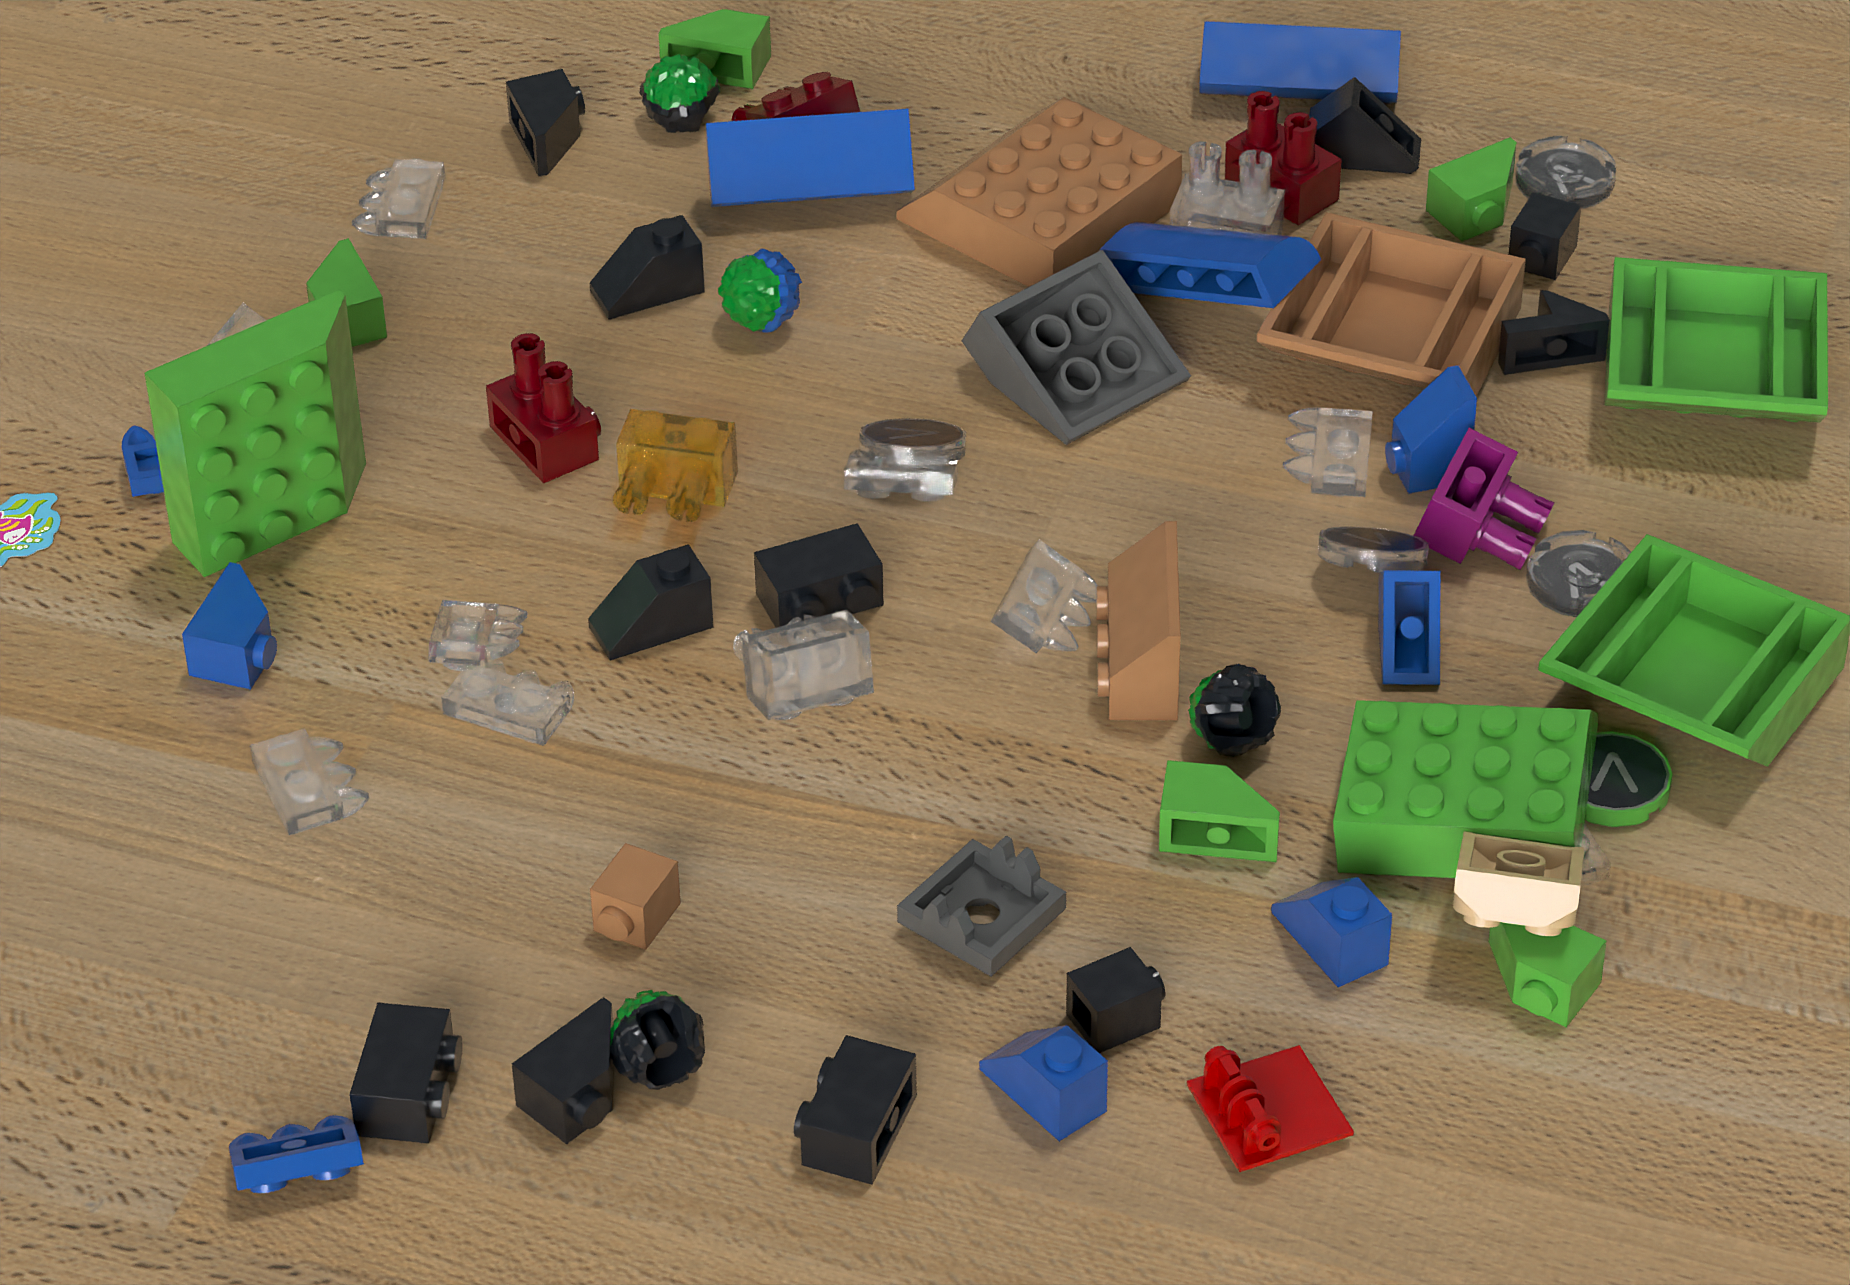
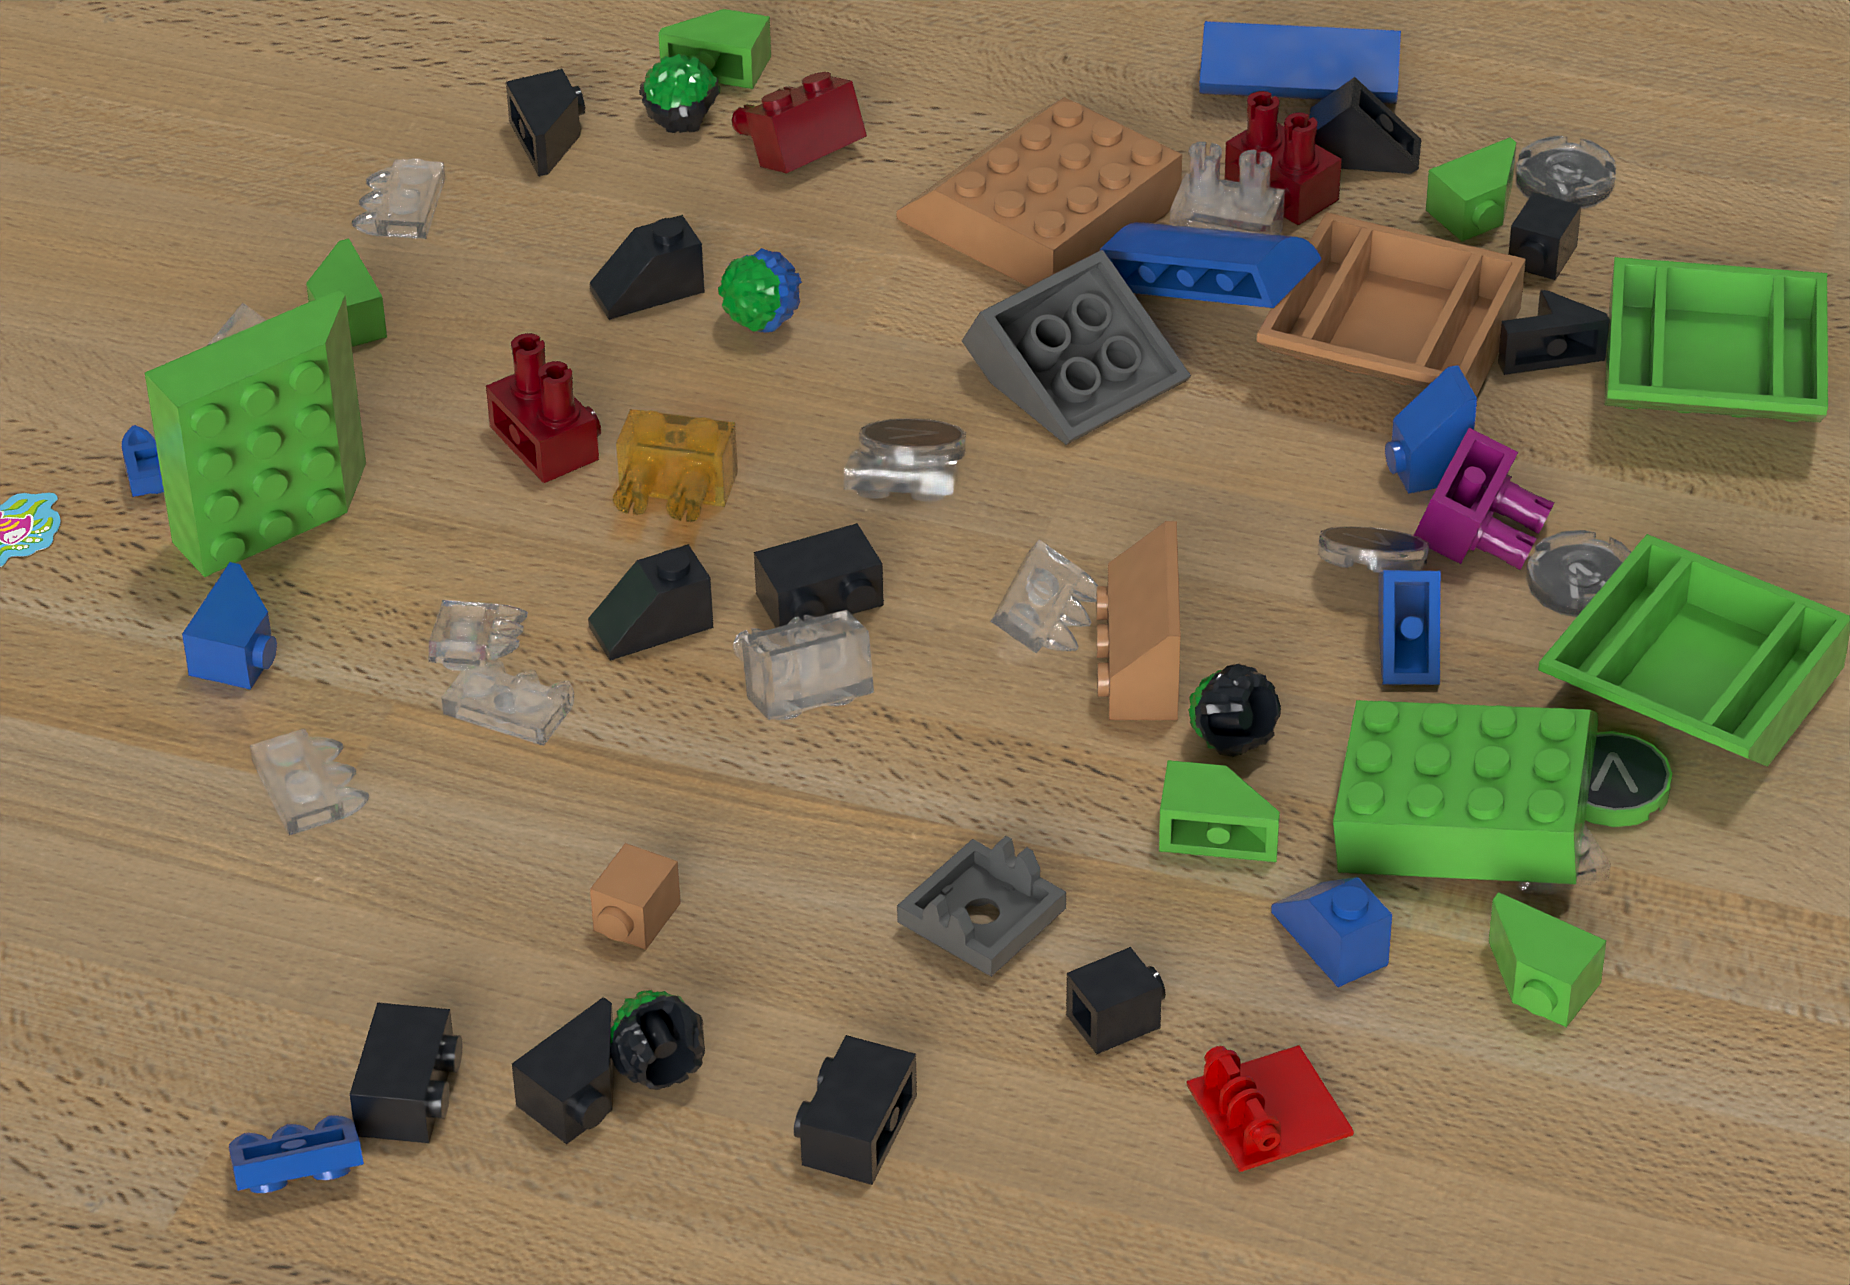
blue brick [706,109,915,207] -> none
blue slope [979,1025,1108,1141] -> none
clear plate [1283,407,1373,497] -> none
tan slope [1453,831,1585,936] -> none

